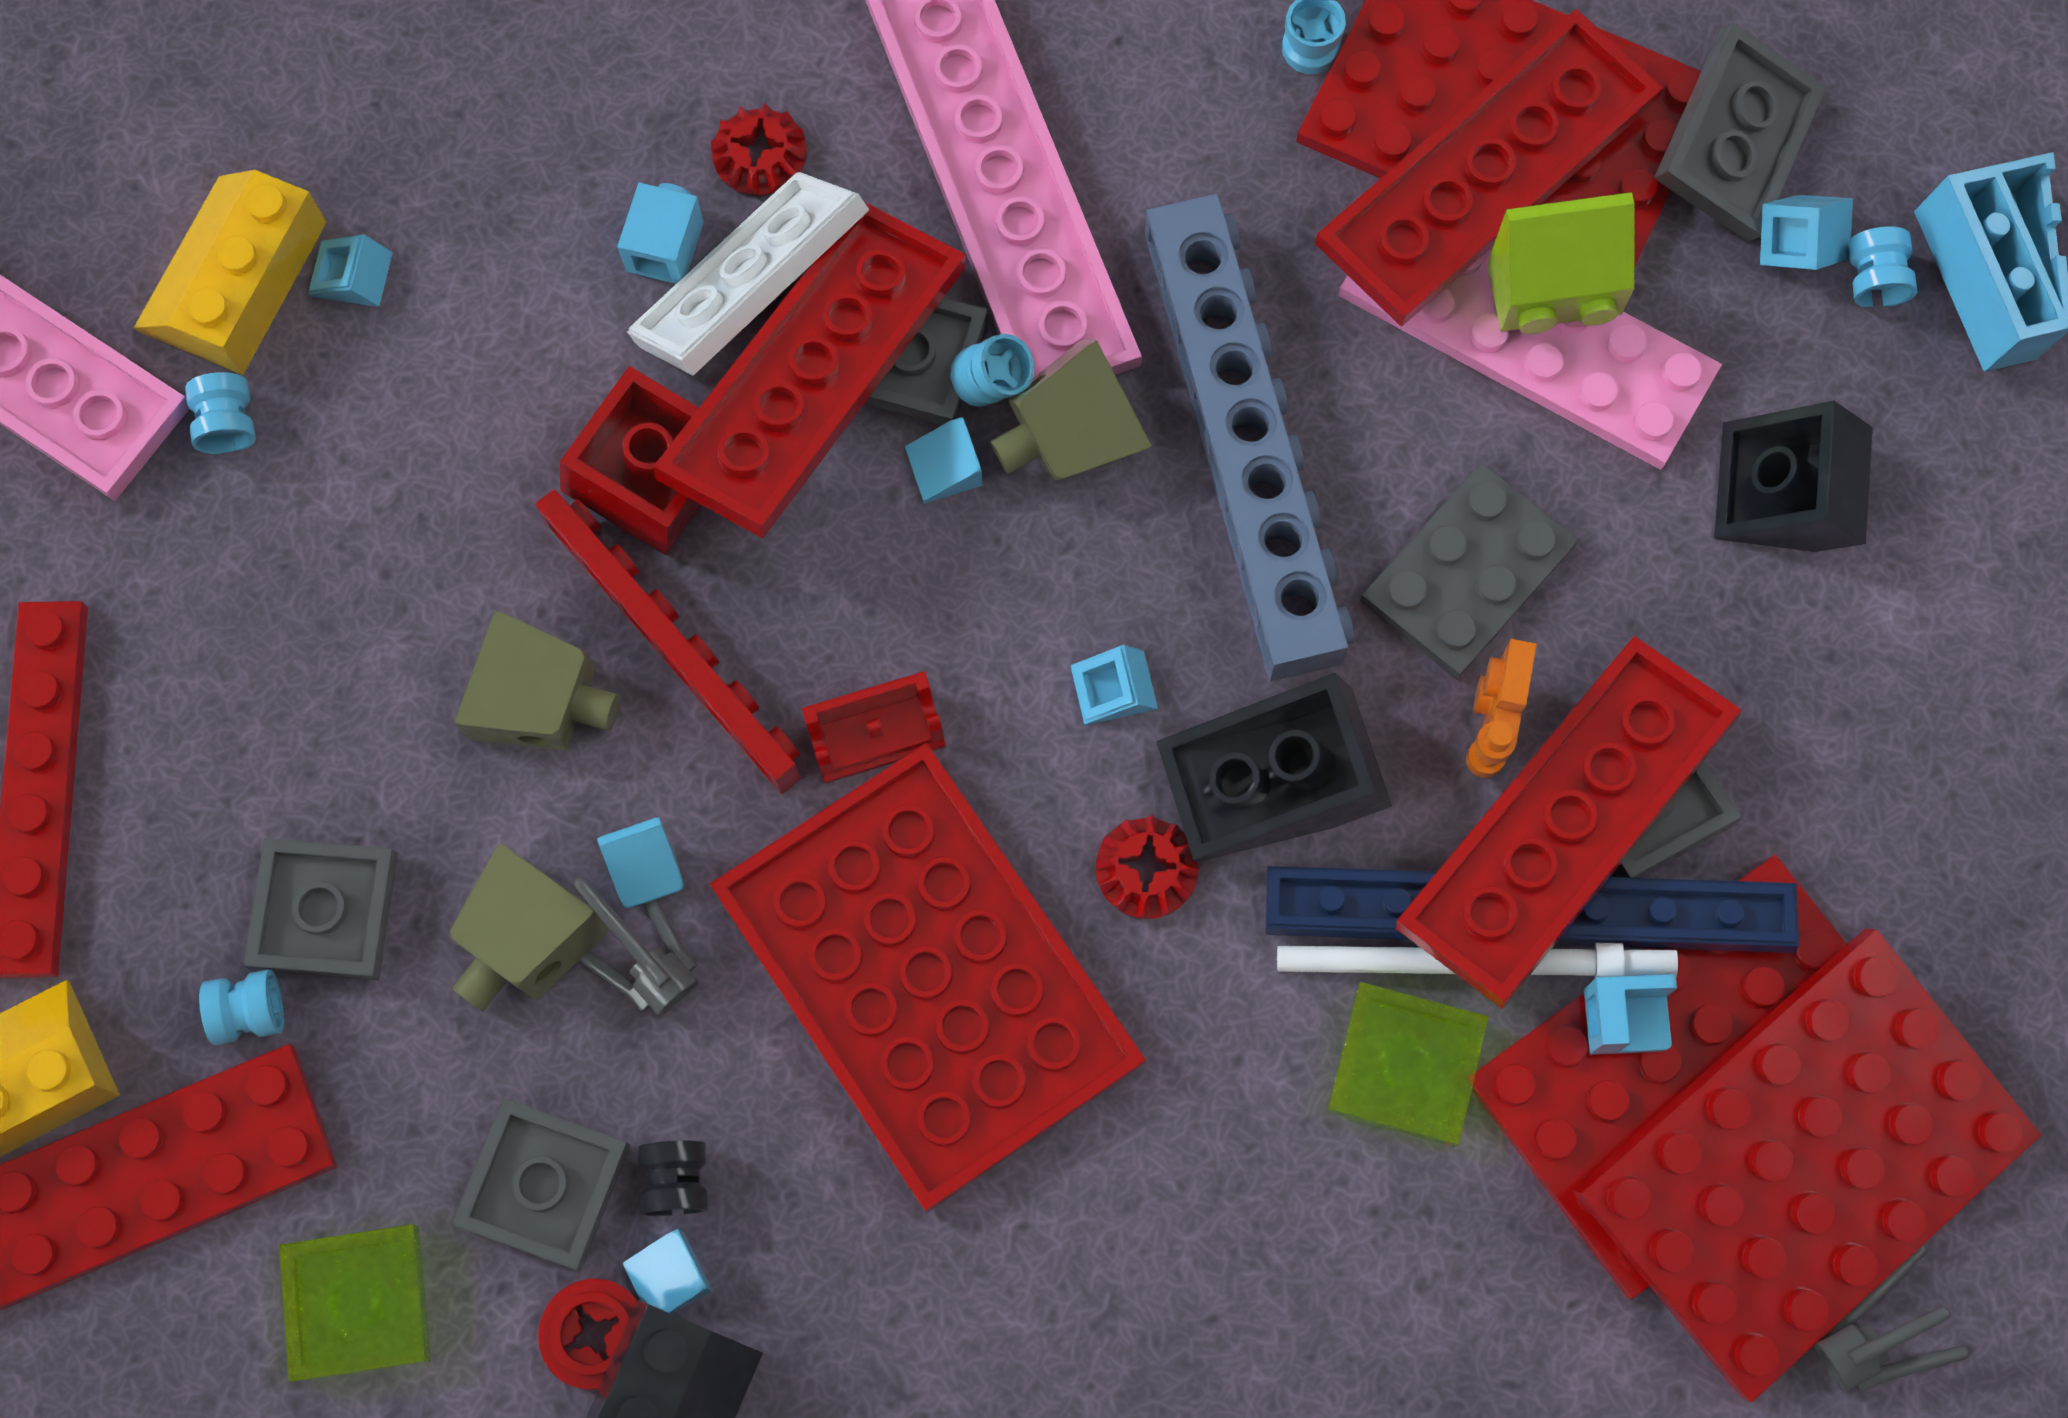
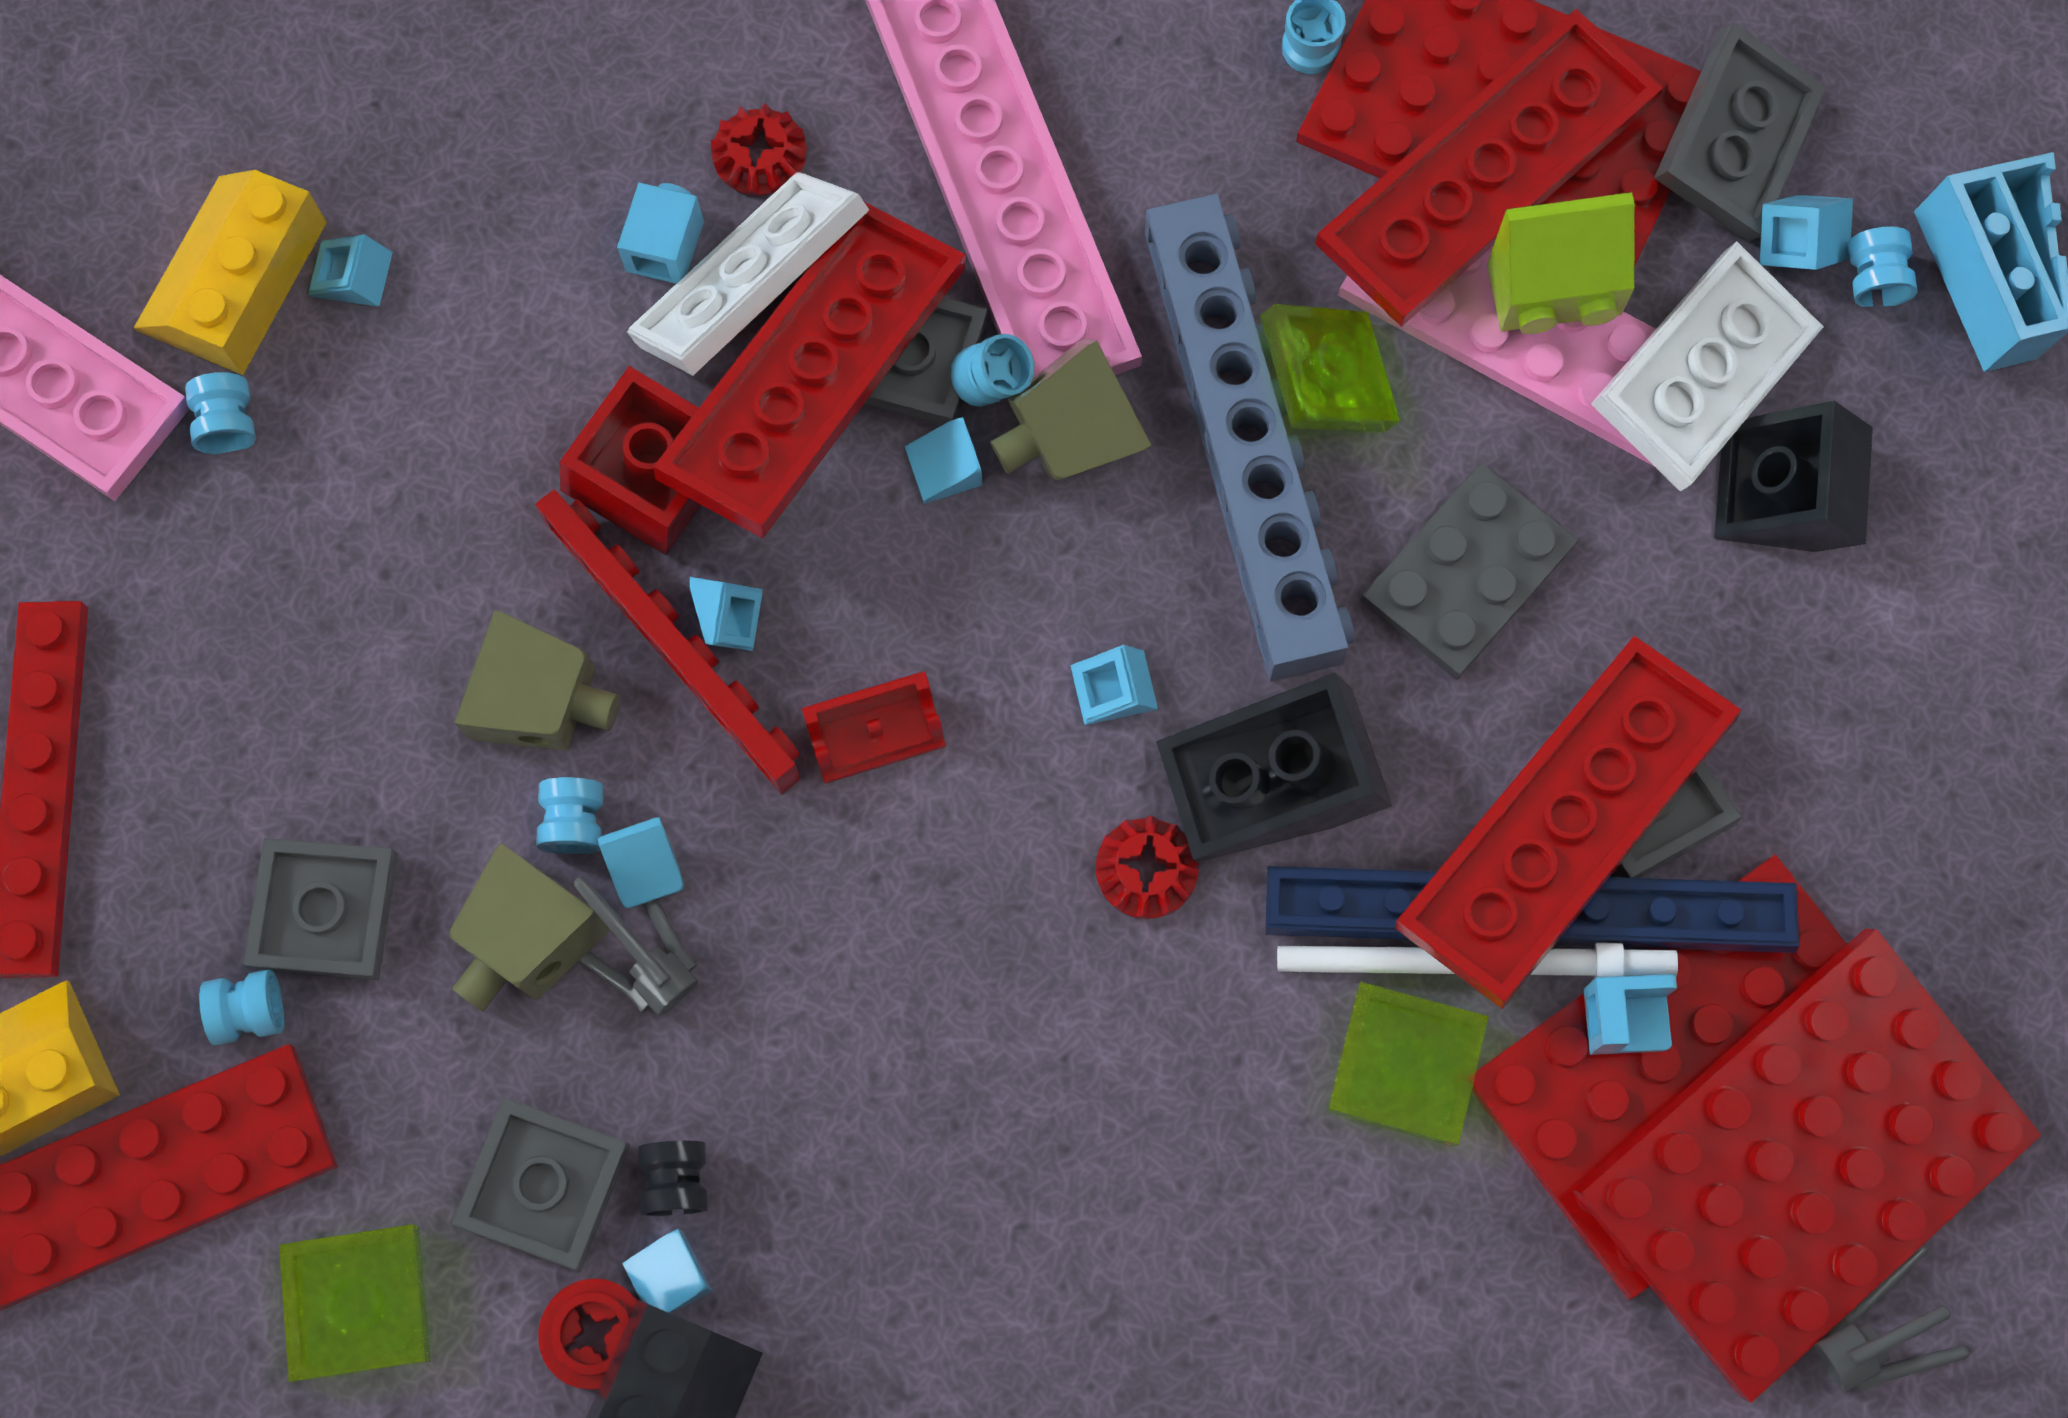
red plate [710,743,1146,1213] -> none
orange plate [1466,639,1537,778] -> none
none -> medium azure wheel [536,777,604,854]
none -> medium azure slope [689,577,763,651]
none -> clear neon green plate [1260,304,1400,432]
none -> white tile [1591,242,1824,491]

